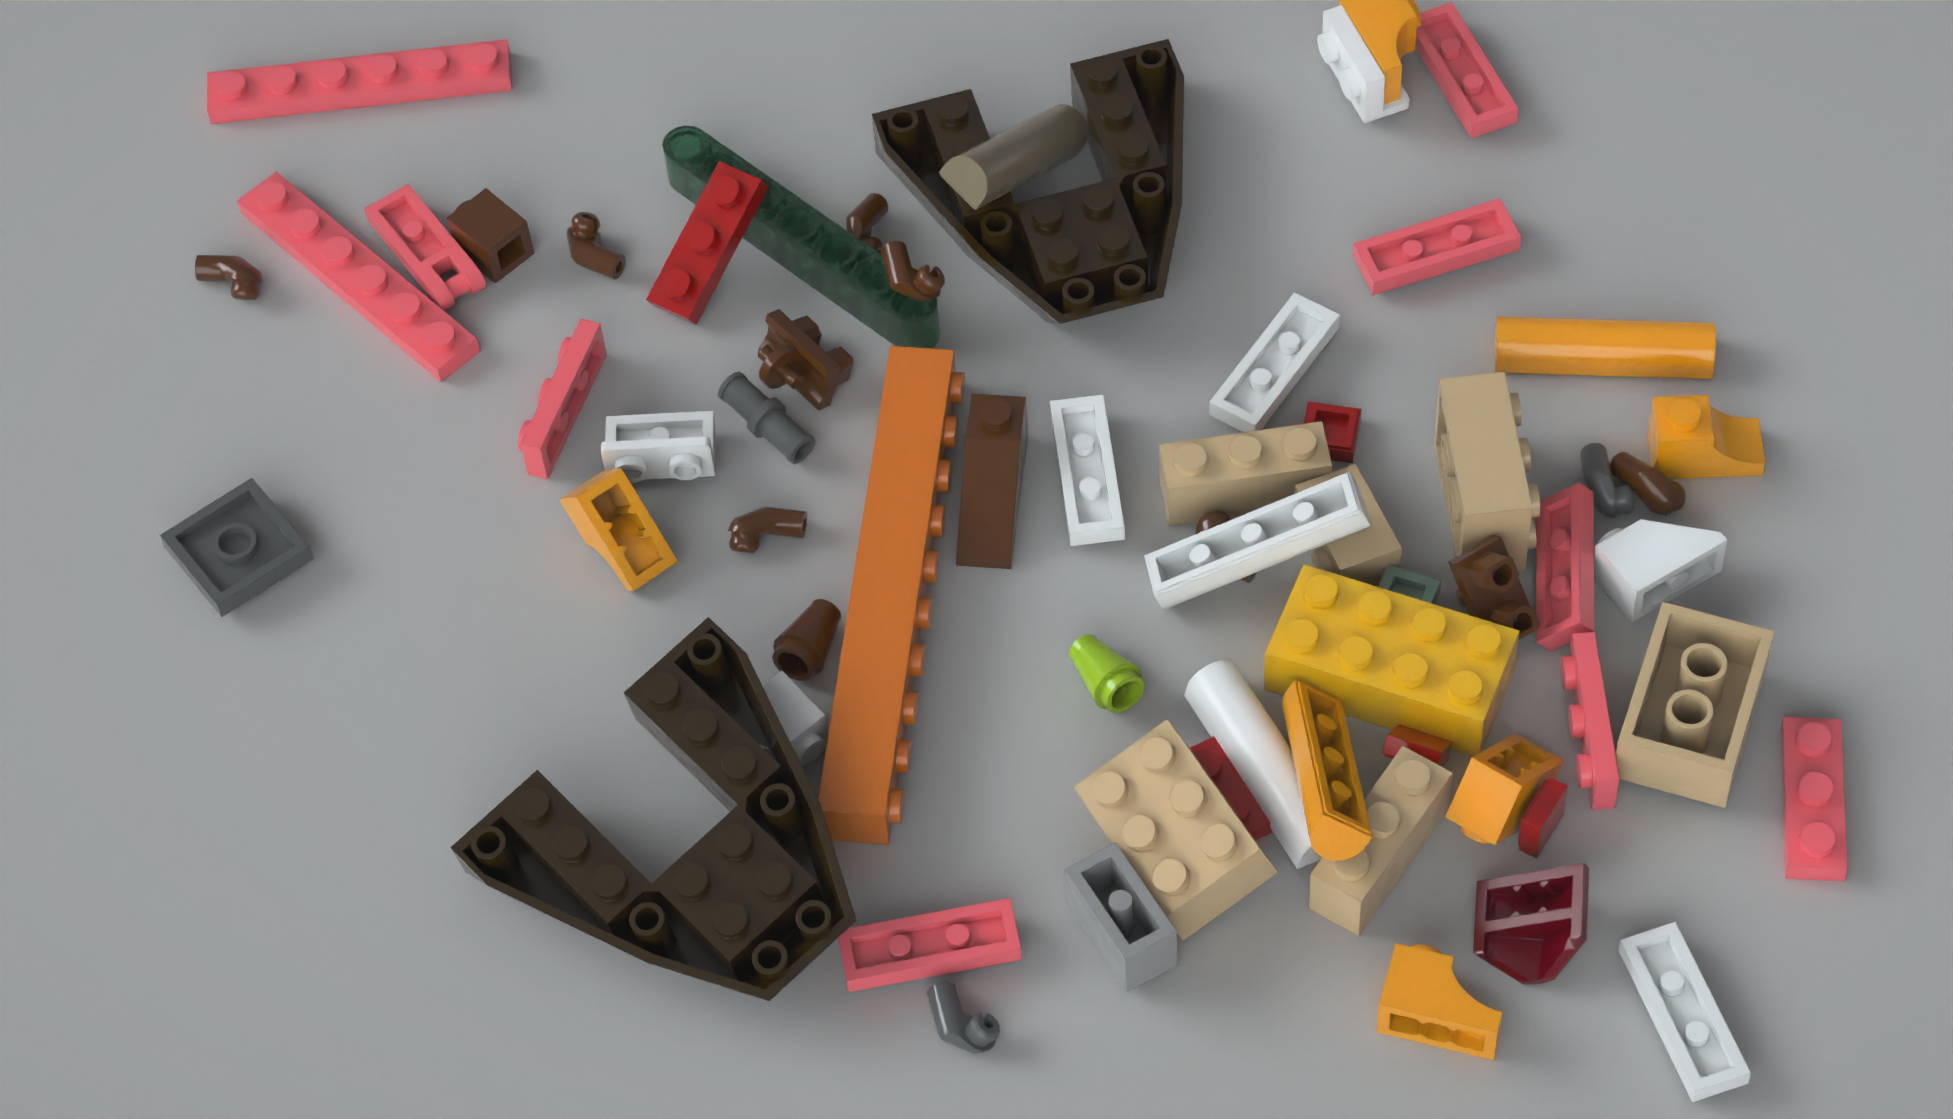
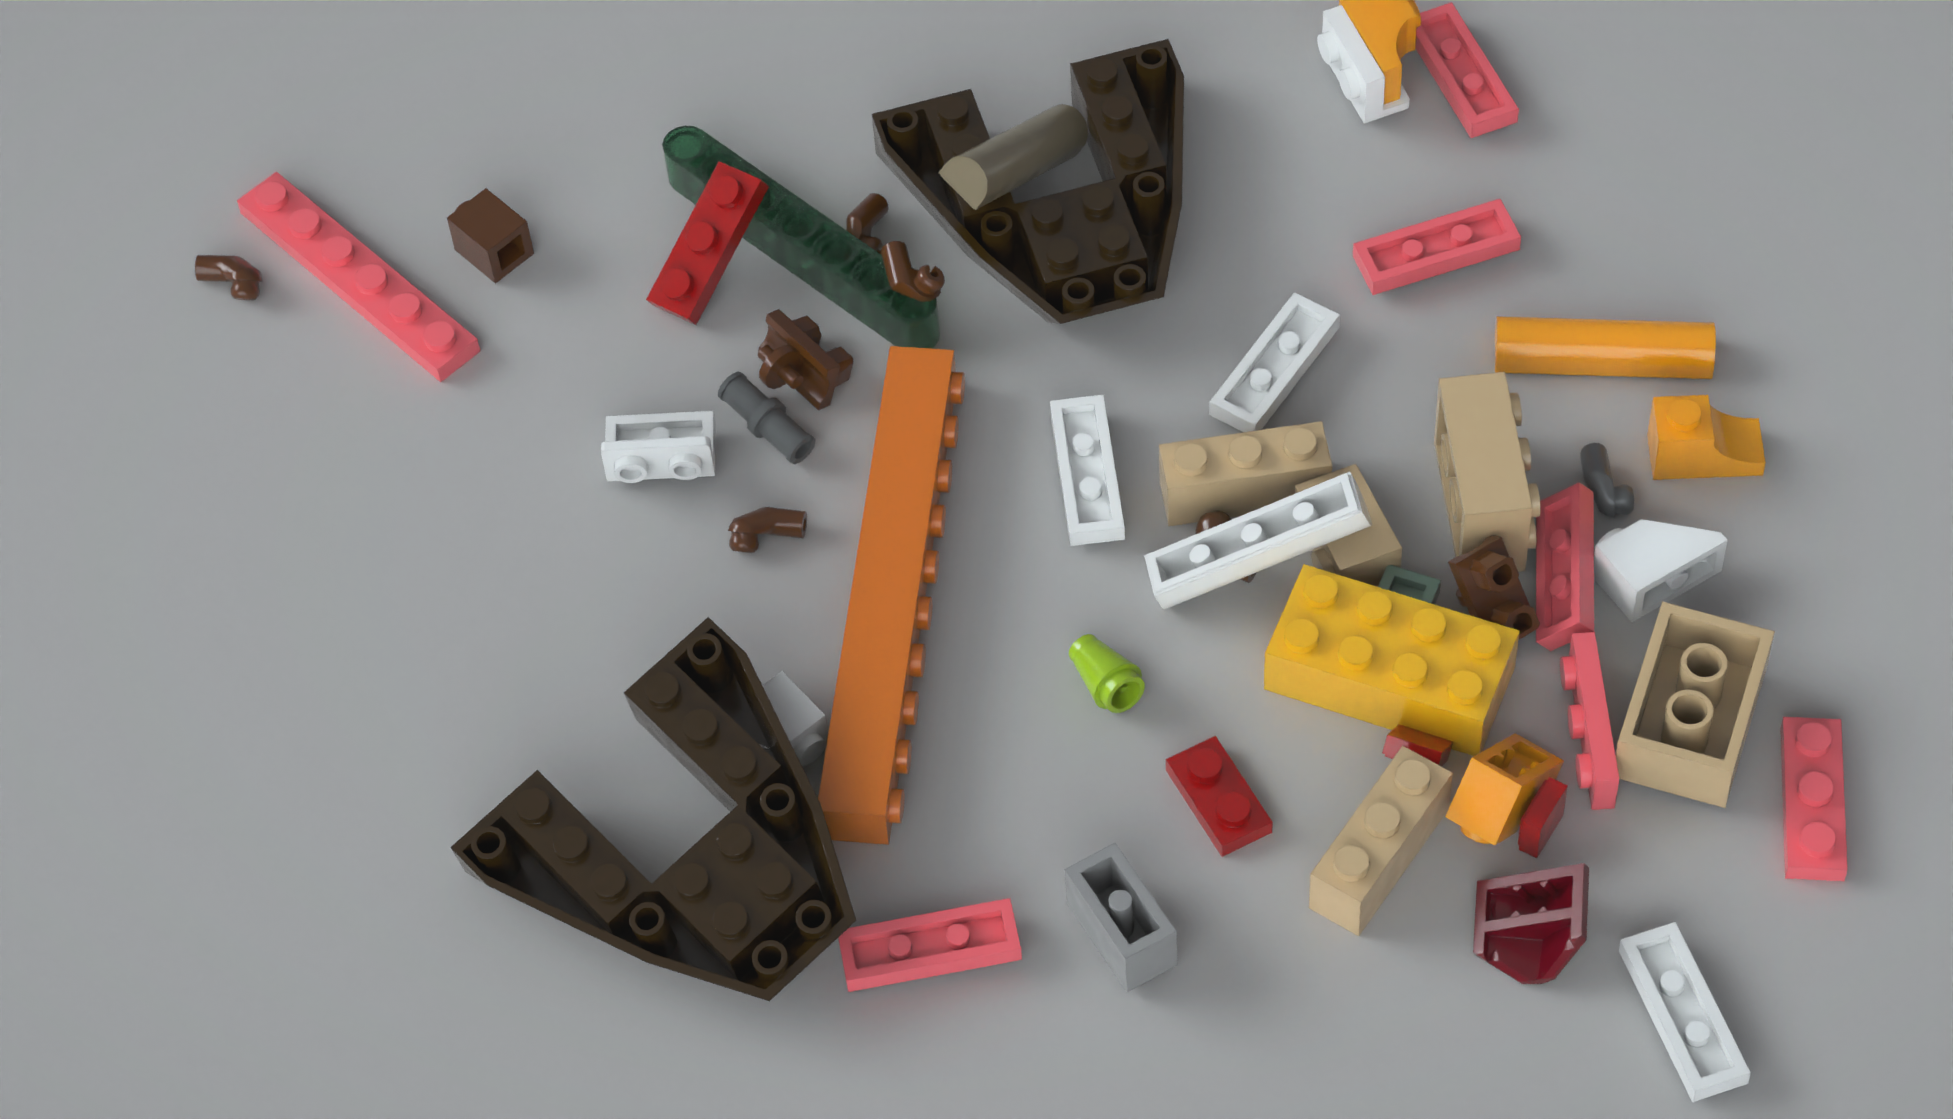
dark grey plate [160,478,314,617] -> none
coral plate [207,39,512,124] -> none
coral plate [364,184,486,311] -> none
coral plate [518,319,607,480] -> none
light orange arch [559,468,678,591] -> none
reddish brown arm [567,212,626,280] -> none
reddish brown cone [772,599,841,681] -> none
dark grey arm [927,982,1000,1054] -> none
reddish brown slope [956,394,1028,569] -> none
tan brick [1073,719,1278,941] -> none
white brick [1184,660,1322,869] -> none
light orange brick [1282,680,1373,861] -> none
red tile [1304,401,1362,463] -> none
light orange arch [1377,943,1503,1060] -> none
reddish brown arm [1610,452,1686,516] -> none

